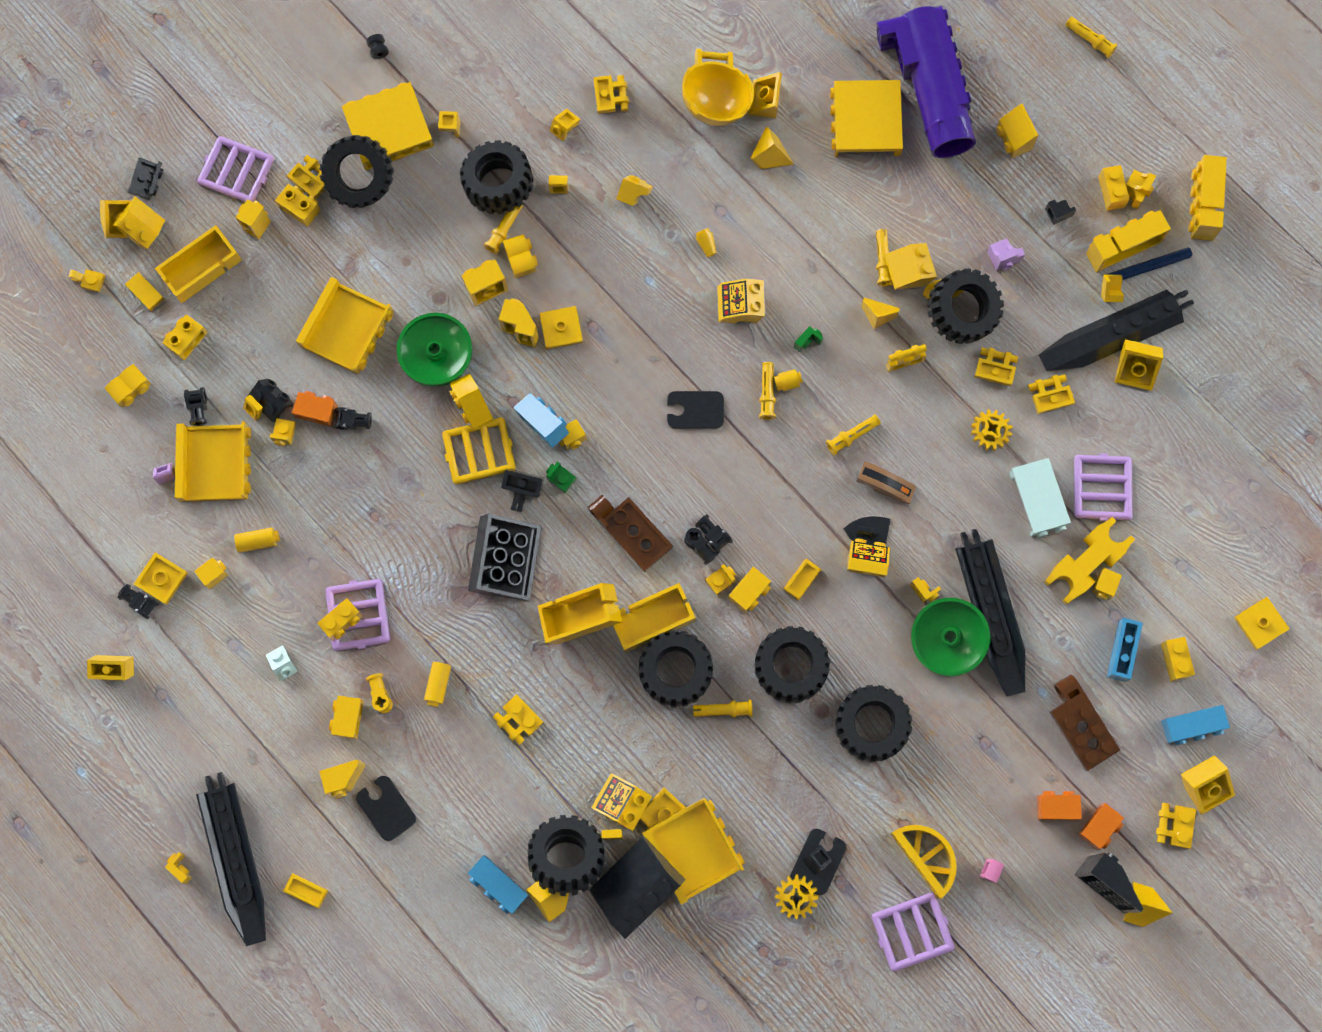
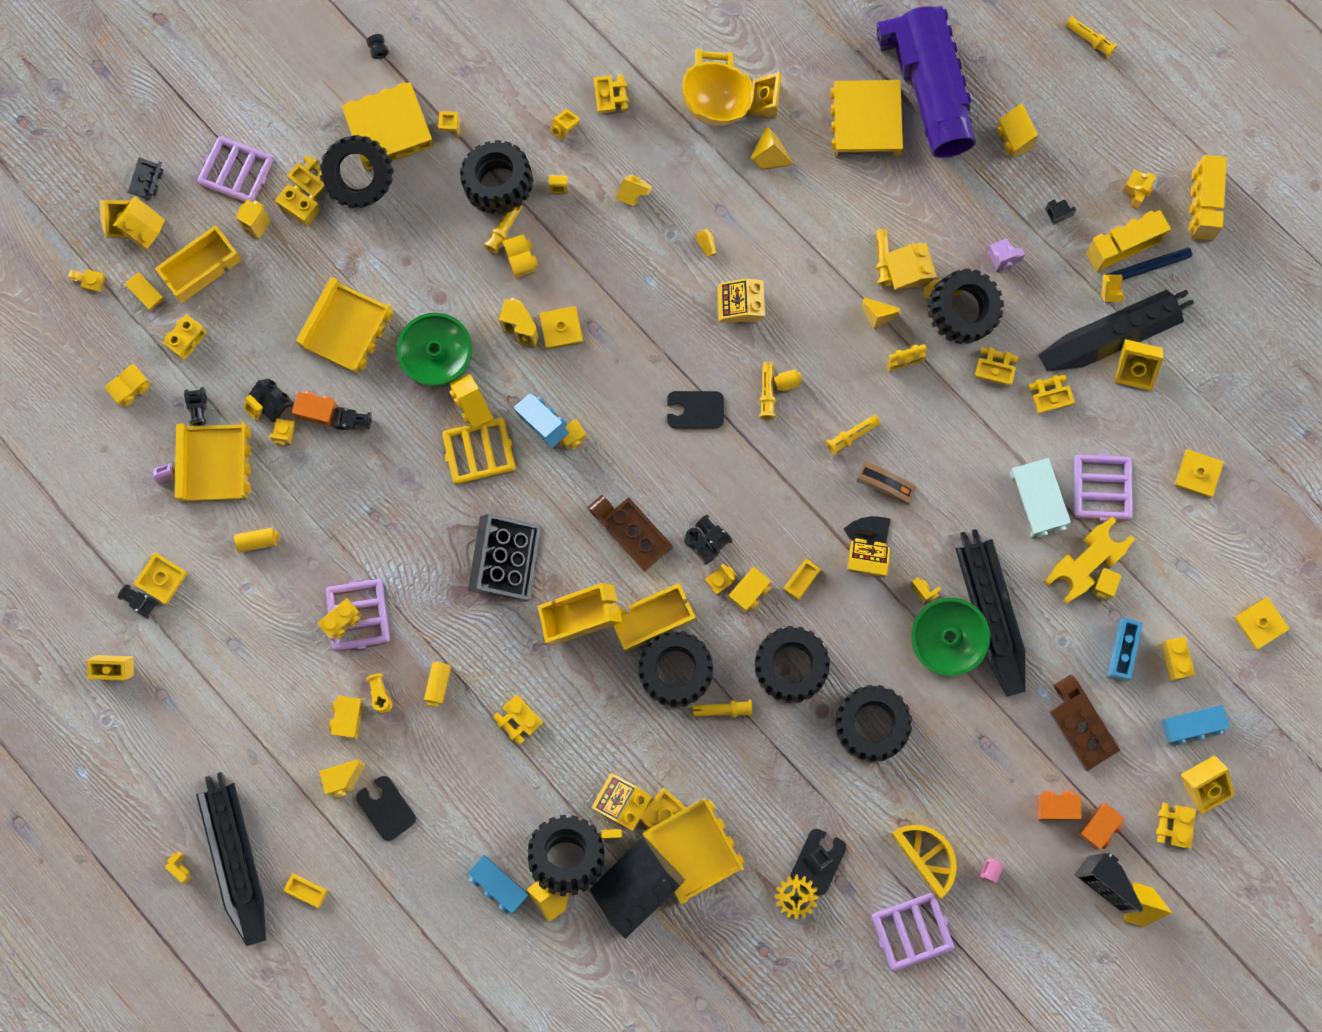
yellow brick [194,557,228,589] -> none
light aqua bracket [266,645,297,681] -> none
yellow brick [461,259,508,306] -> none
black brick [501,468,544,512] -> none
green bracket [546,461,577,493] -> none
green bracket [793,326,824,352] -> none
yellow gear [970,409,1013,451] -> none
yellow brick [1098,165,1129,211] -> none
none -> yellow plate [1174,449,1224,498]

